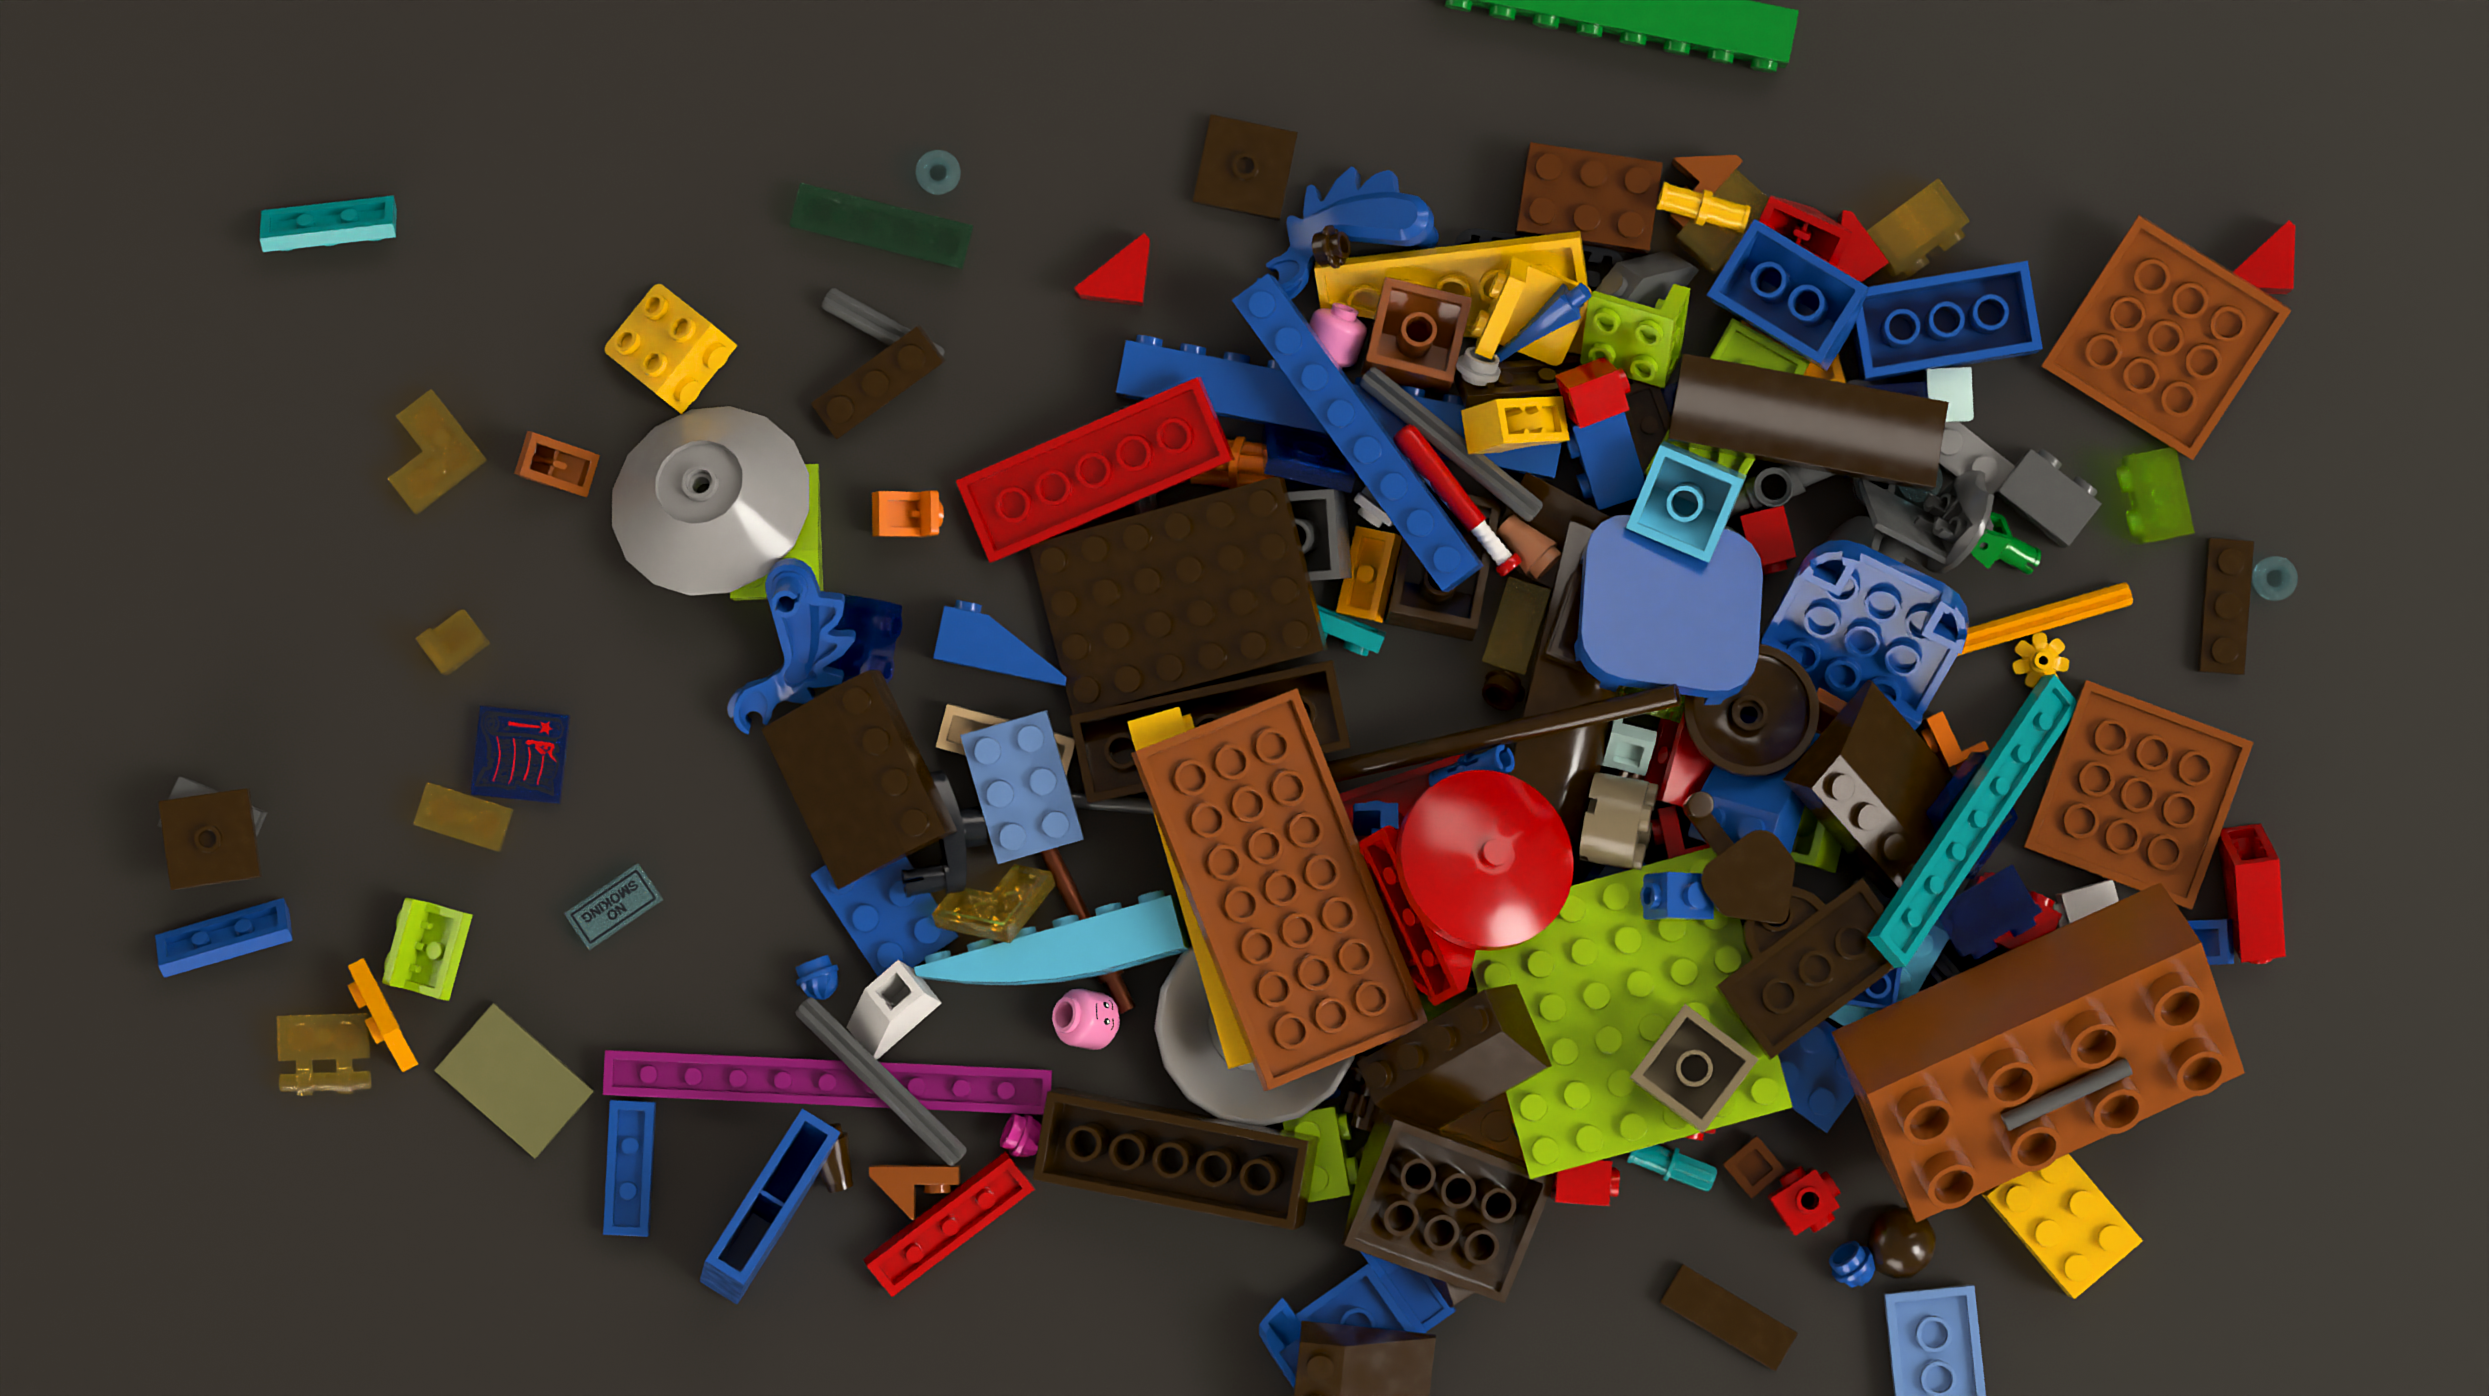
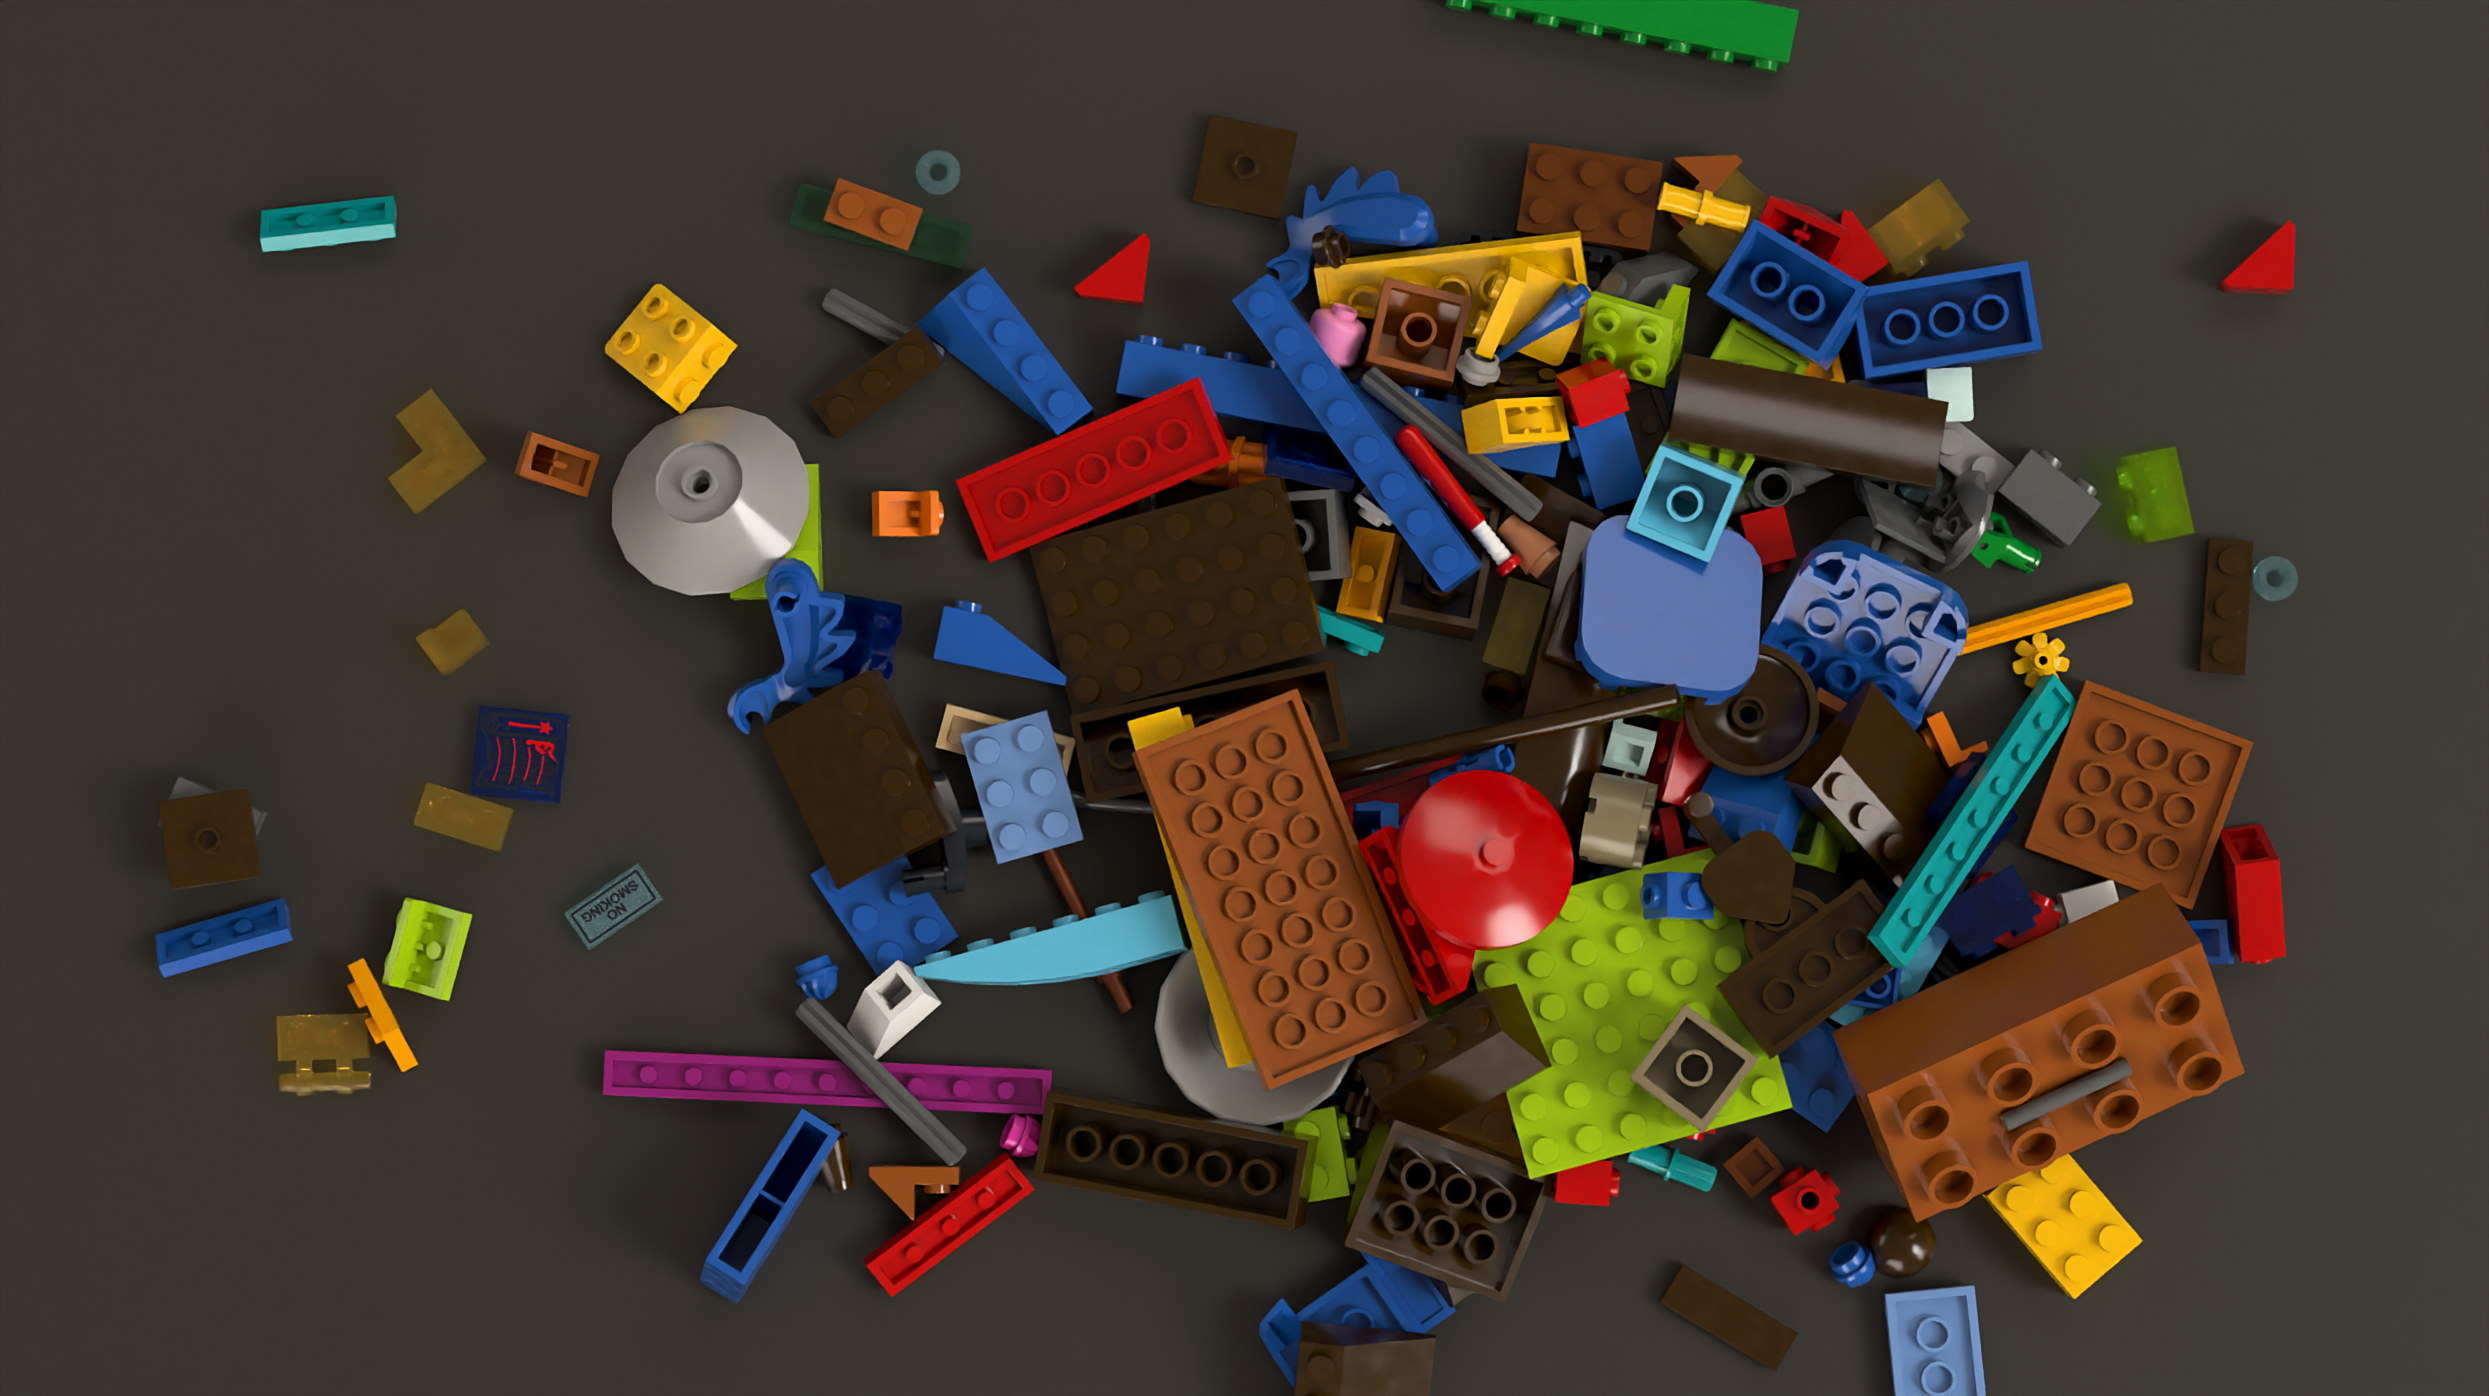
olive tile [434,1003,595,1159] -> none
blue plate [603,1100,656,1237] -> none
clear yellow plate [932,864,1056,943] -> none
bright pink head [1052,989,1120,1050] -> none
dark orange plate [2041,214,2291,460] -> none
none -> dark orange plate [823,178,923,252]
none -> blue wedge [916,267,1095,437]

